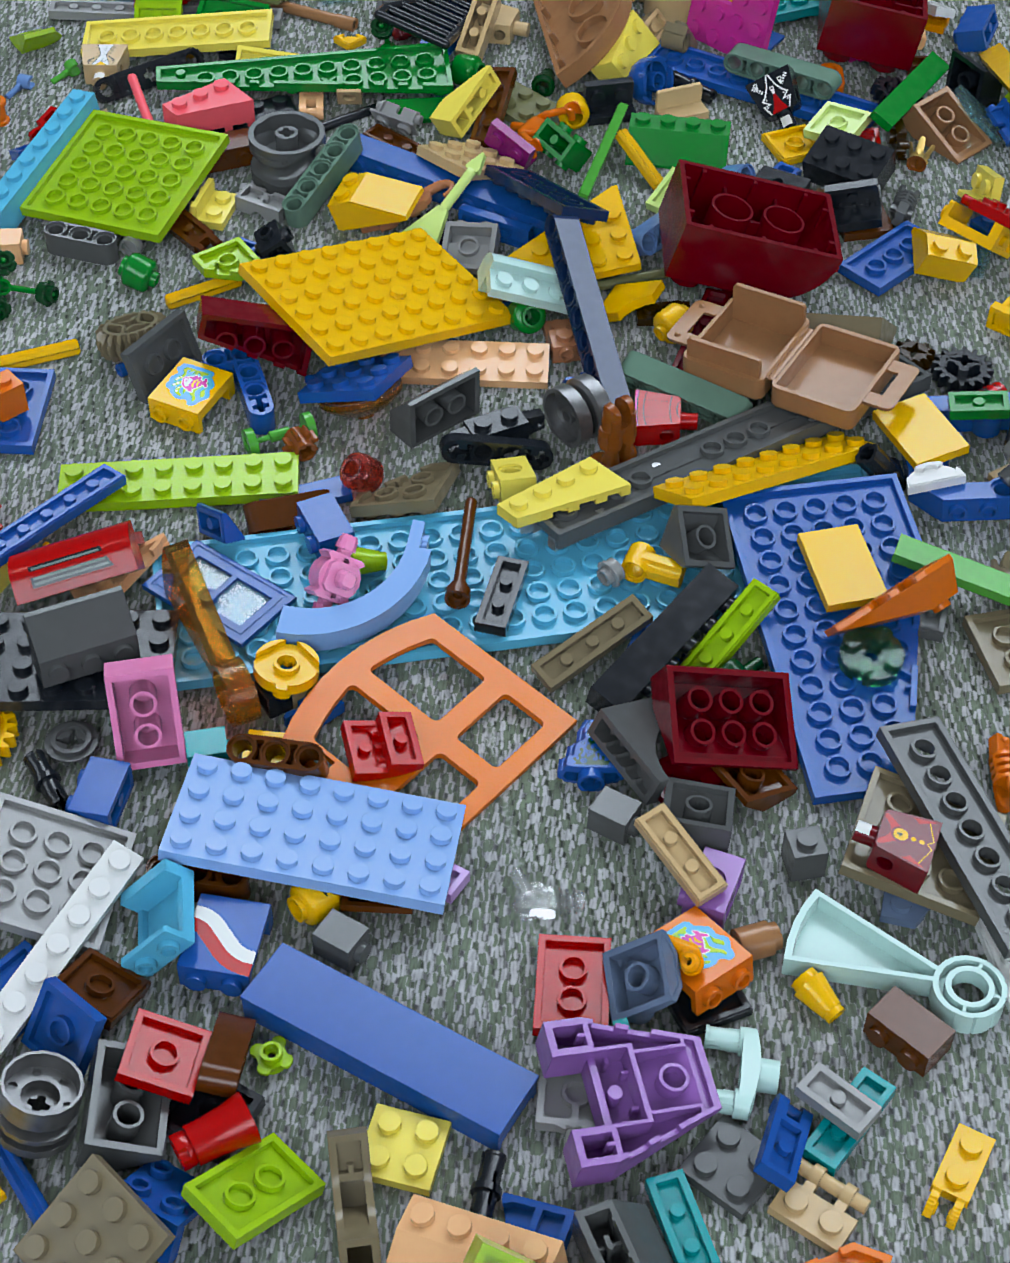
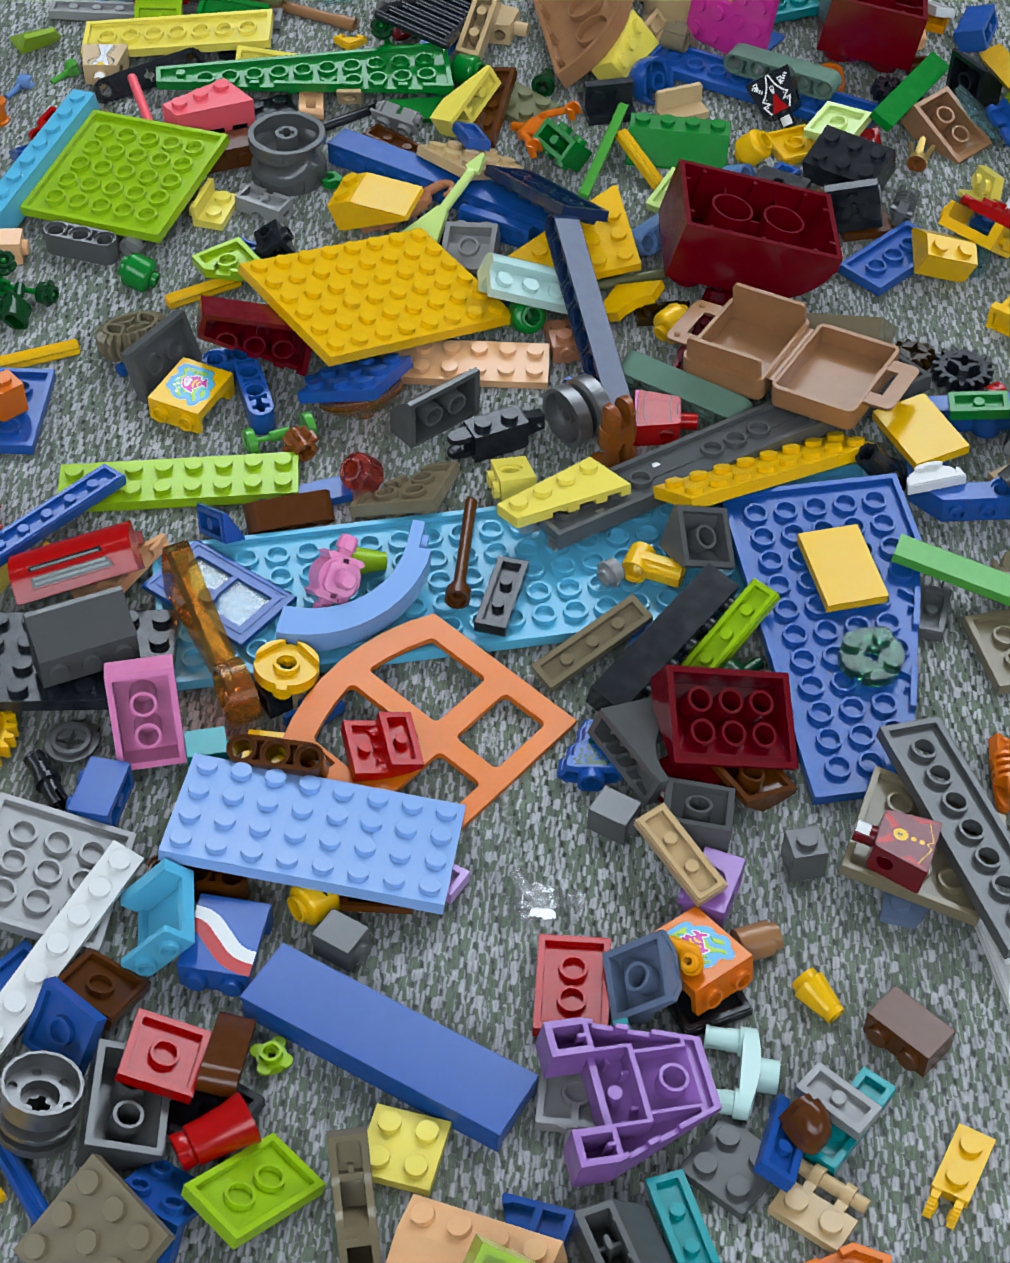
reddish brown hinge [168,209,223,254] -> none
sand green beam [282,123,363,228] -> none
brick [294,492,355,558] -> none
black beam [439,432,553,470] -> none
black pin [470,1149,507,1219] -> none
magenta bracket [484,118,538,169] -> none
yellow head [556,92,590,129] -> none
black pin [673,71,717,105] -> none
light aqua piece [781,889,1008,1034] -> none
orange wedge [824,554,958,637] -> none
dark brown plate [886,119,910,160] -> none
none -> dark green piece [1,282,32,330]
none -> blue tile [452,121,491,151]
none -> yellow head [734,129,773,167]
none -> reddish brown piece [778,1093,832,1155]

